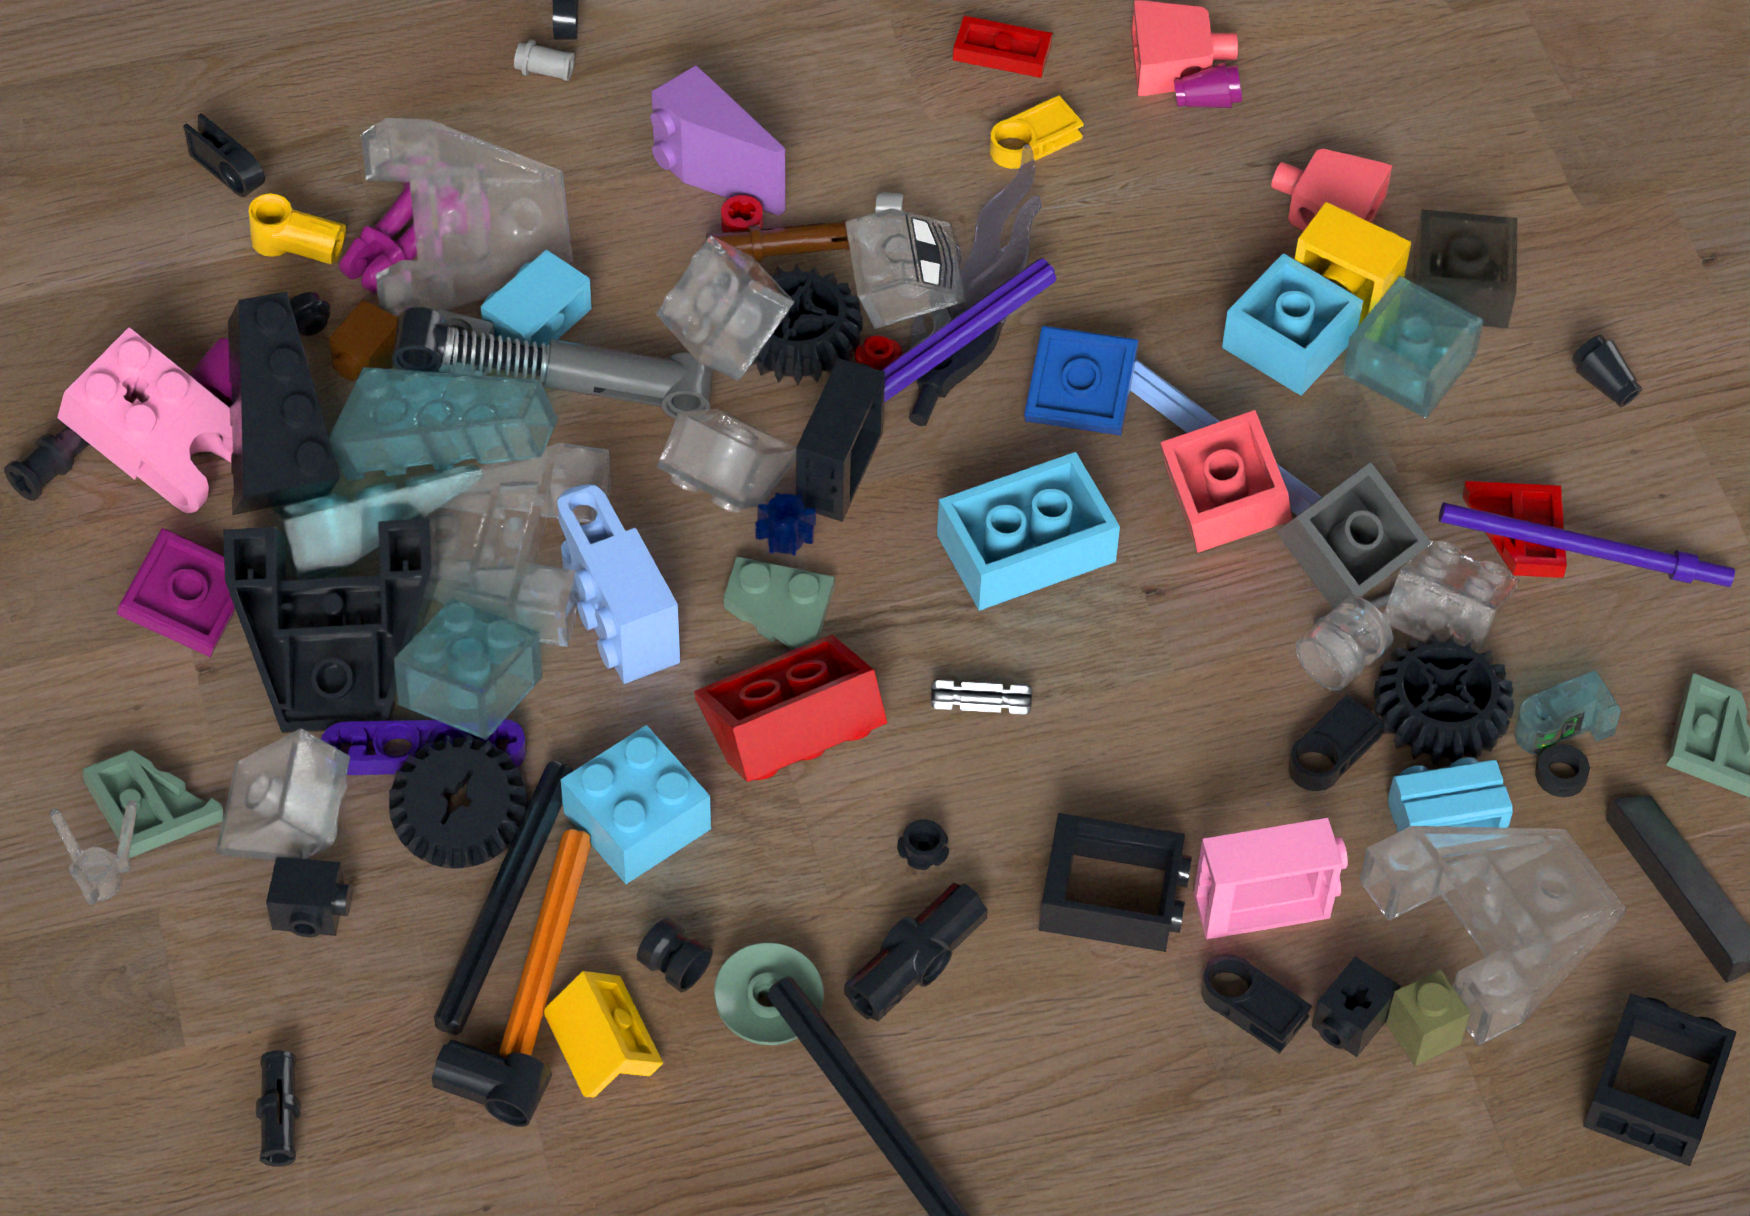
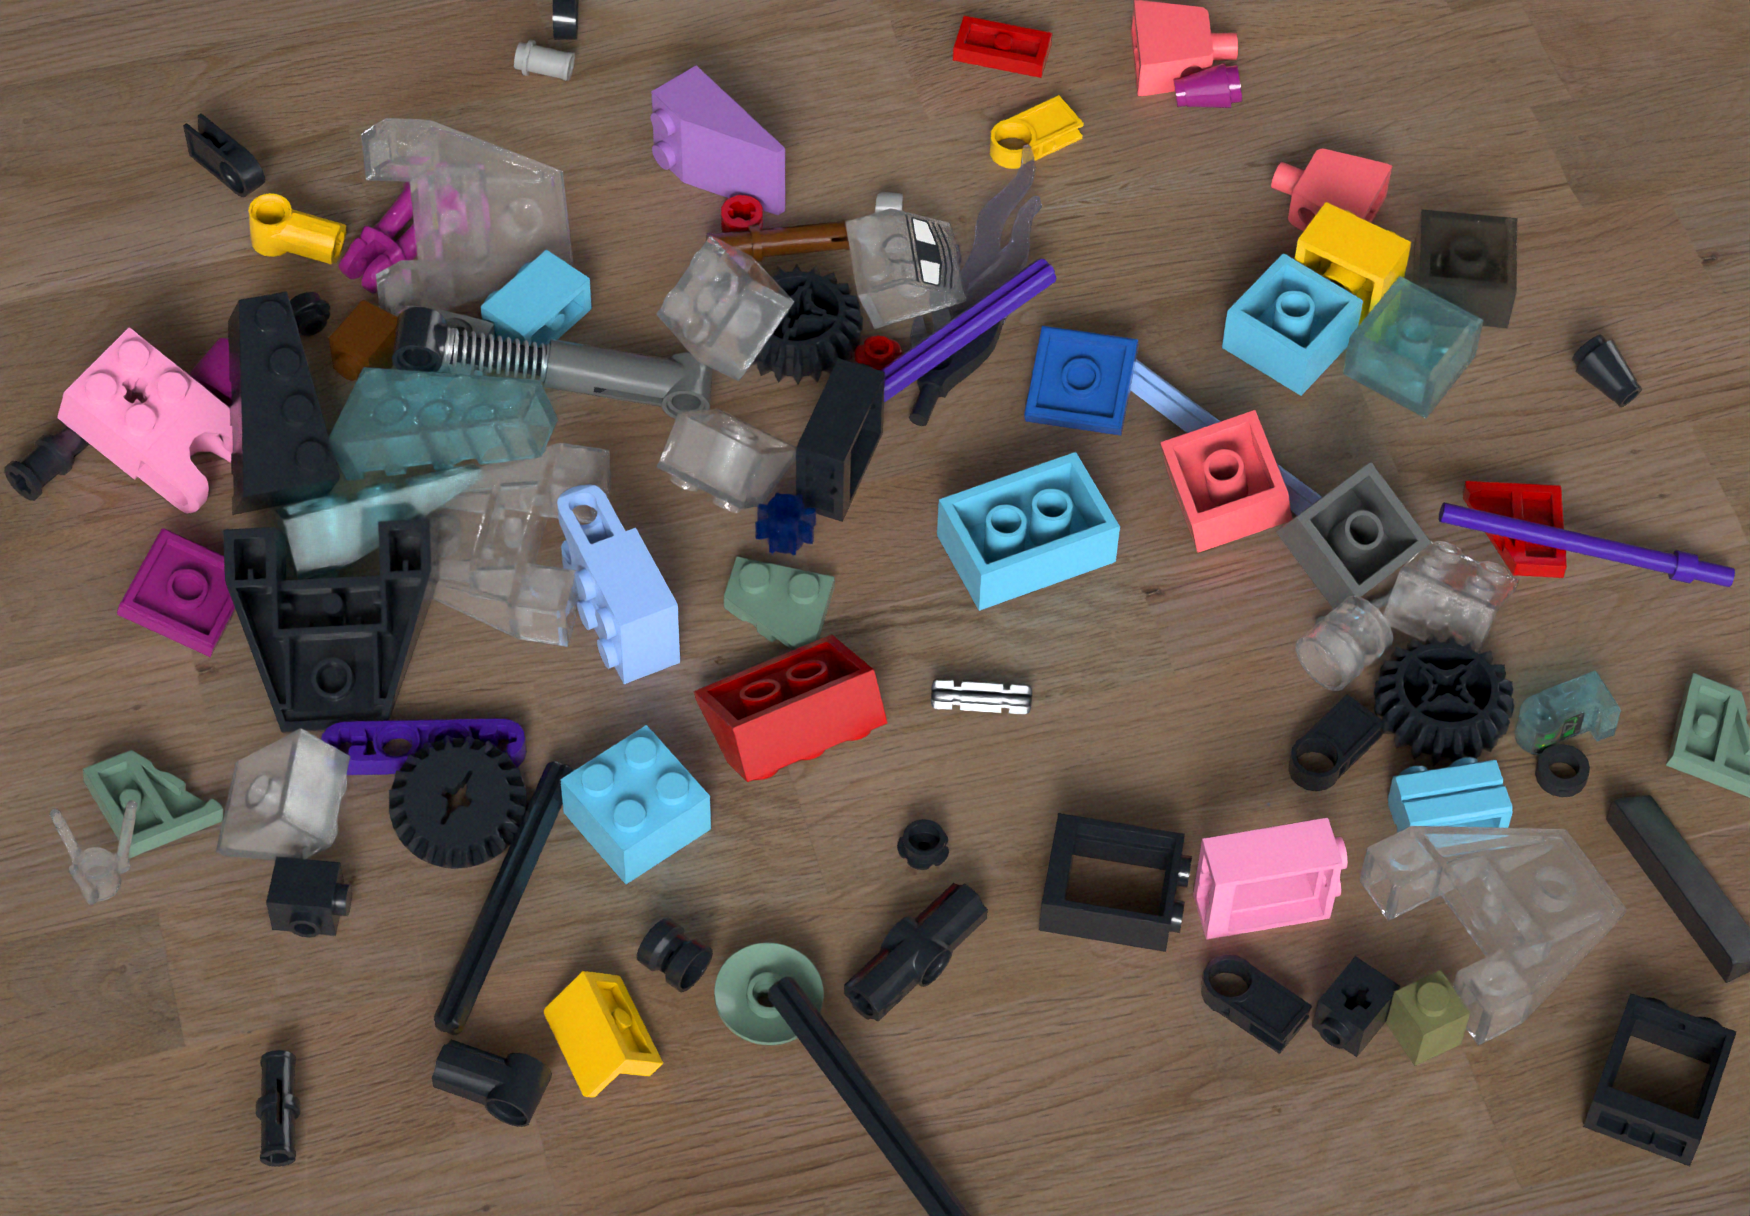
clear light blue brick [394,598,542,740] -> none
orange axle [499,829,591,1058] -> none

